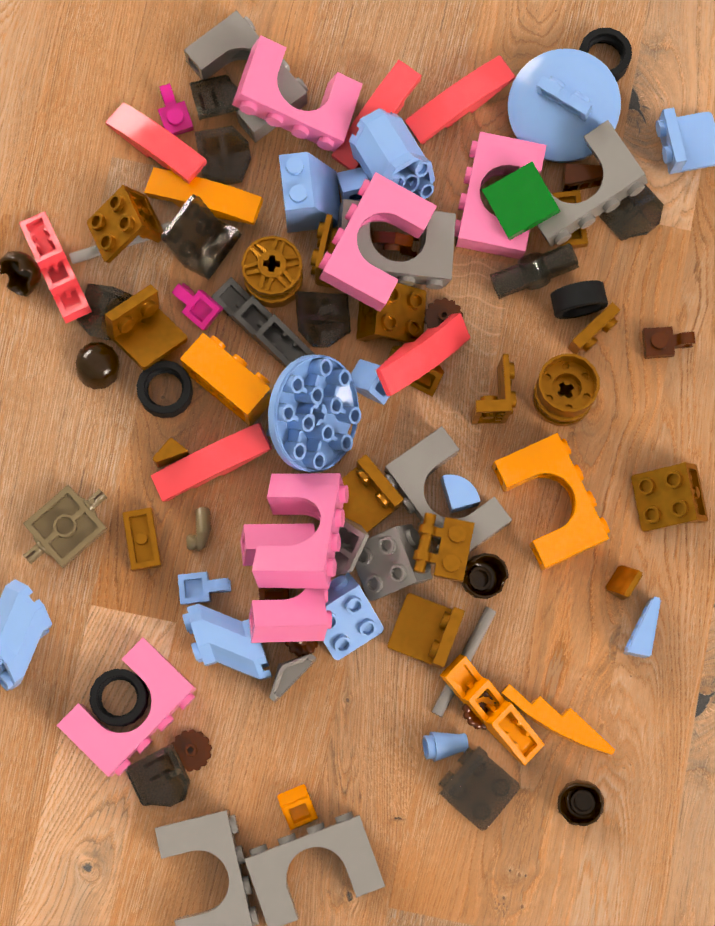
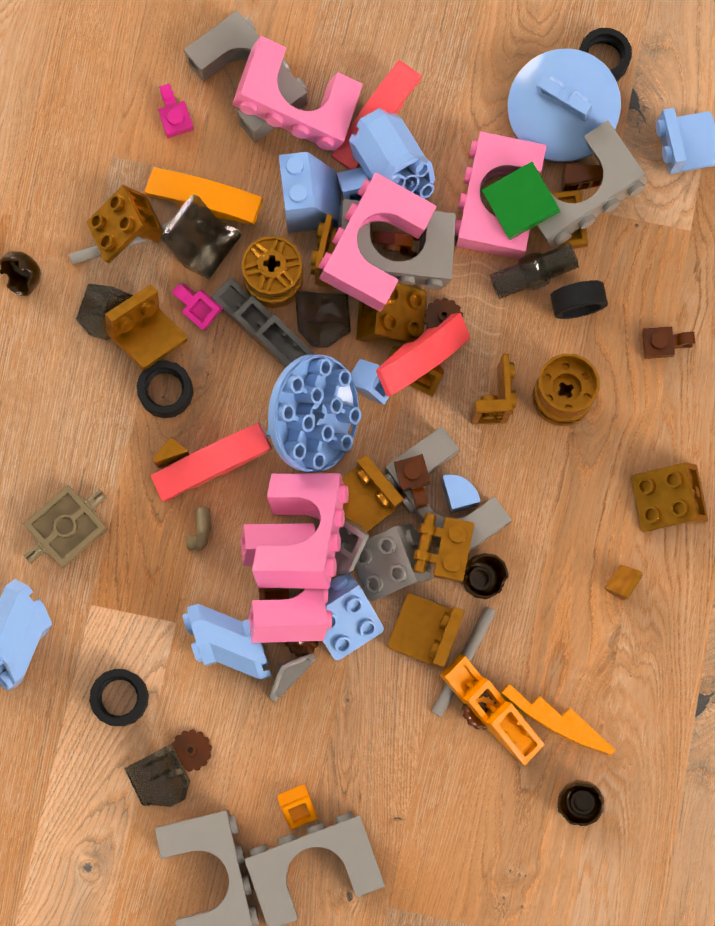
coral slope [19,211,92,324] -> none
bright pink arch [56,637,196,777] -> none
dark brown hair [75,342,120,389] -> none
coral slope [105,102,207,184] -> none
pearl gold plate [122,507,162,571] -> none
light blue plate [178,571,232,605] -> none
light orange brick [180,333,272,426] -> none
clear smoke slope [190,75,239,120] -> none
clear smoke slope [194,125,251,185] -> none
coral slope [405,55,516,144] -> none
light blue cone [422,732,469,762] -> none
clear smoke bracket [437,746,520,830] -> none
light orange arch [492,433,610,571] -> none
pearl gold plate [568,302,620,354] -> none
clear smoke slope [599,184,664,241] -> none
light blue slope [623,597,661,658] -> none
none -> reddish brown plate [394,454,431,510]

